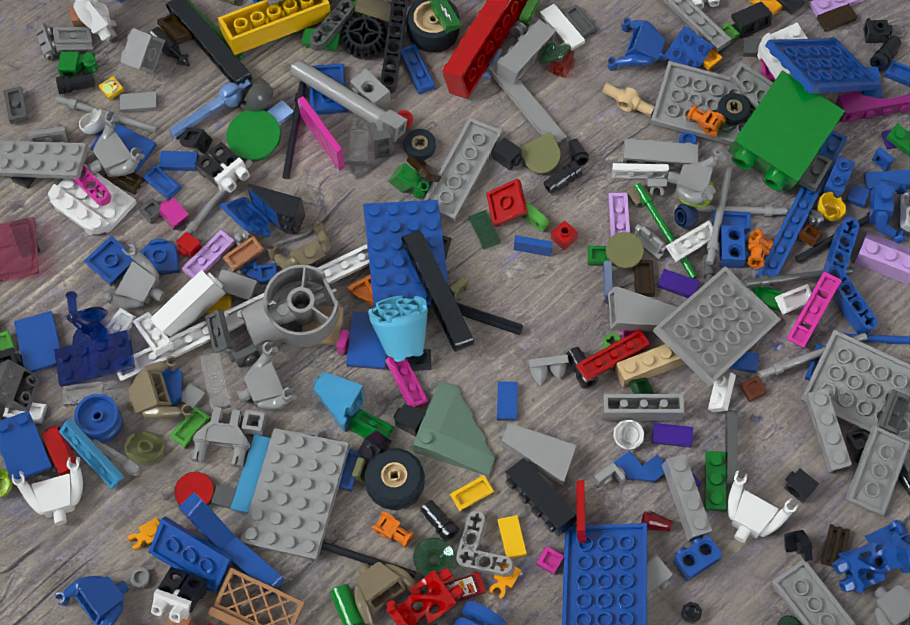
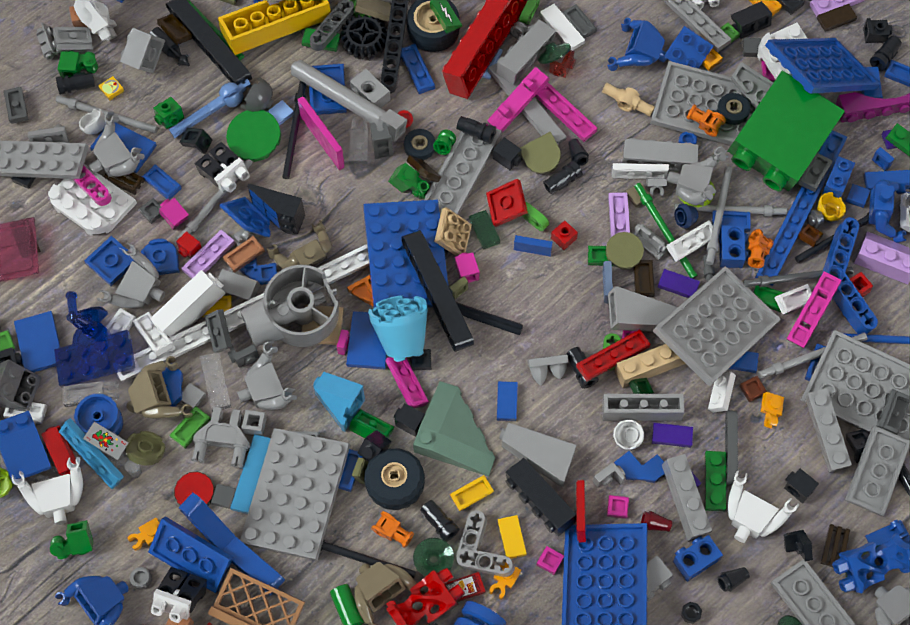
light grey tile [120,91,157,113] -> none
blue tile [159,151,199,171] -> none
none -> green brick [49,520,94,560]
none -> light grey tile [83,421,129,460]
none -> green brick [153,97,184,129]
none -> green wheel [433,129,456,155]
none -> tan tile [434,207,472,256]
none -> dark pink brick [455,252,480,283]
none -> black axle [456,116,496,144]
none -> dark pink hinge [487,67,550,133]
none -> dark pink plate [535,82,597,142]
none -> dark pink tile [607,495,629,519]
none -> black cone [717,567,750,592]
none -> light orange plate [761,392,784,429]
none -> red plate [850,272,873,297]

